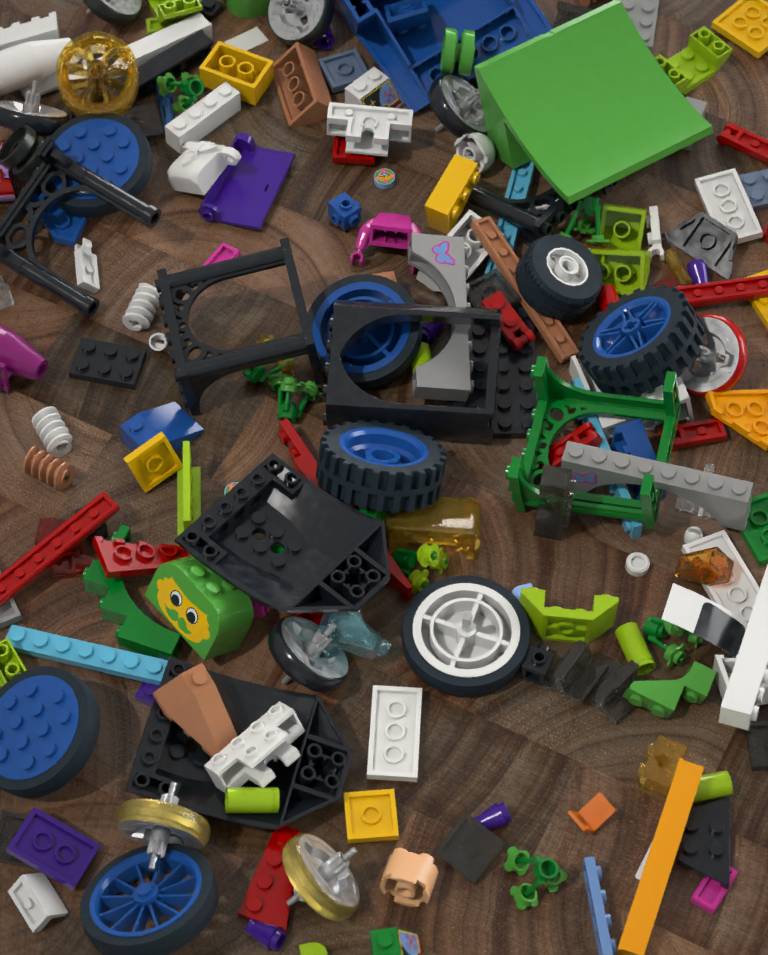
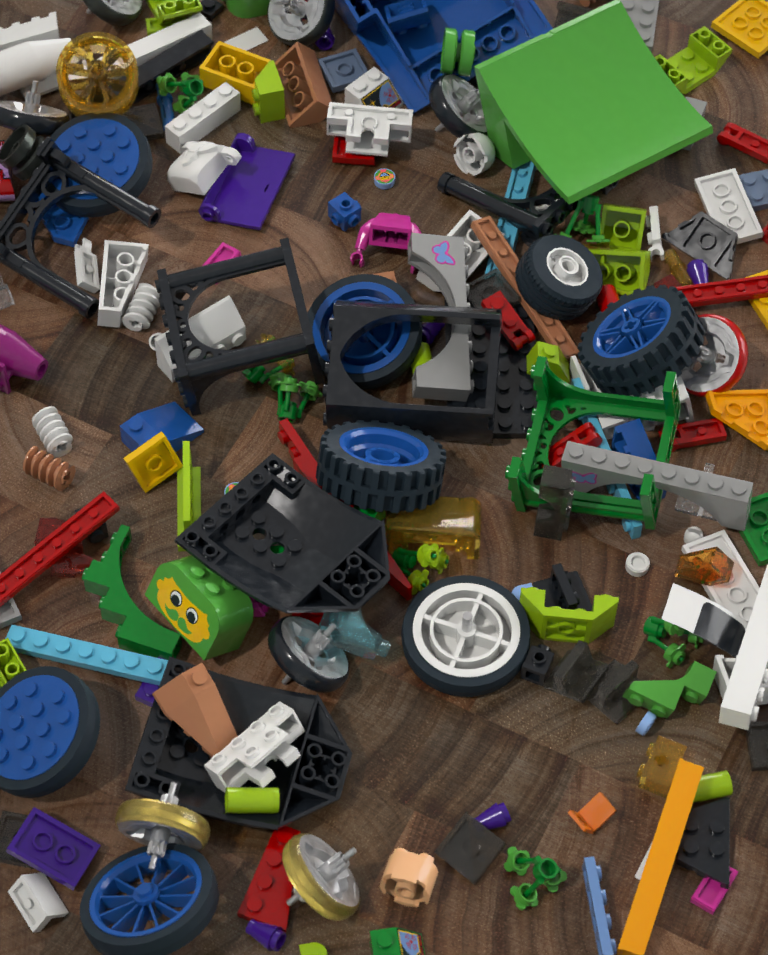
black plate [69,337,147,390] -> none
red wing [92,536,191,578] -> none
yellow plate [344,789,399,844] -> none
white plate [367,685,422,782] -> none
yellow wedge [424,154,481,235] -> none
lime pin [615,622,656,676] -> none
none -> white wedge [97,240,149,328]
none -> white slope [154,295,246,383]
none -> lime slope [252,60,285,123]
none -> lime slope [526,341,570,383]
none -> black bracket [533,563,592,611]
none -> light blue tile [635,711,657,736]

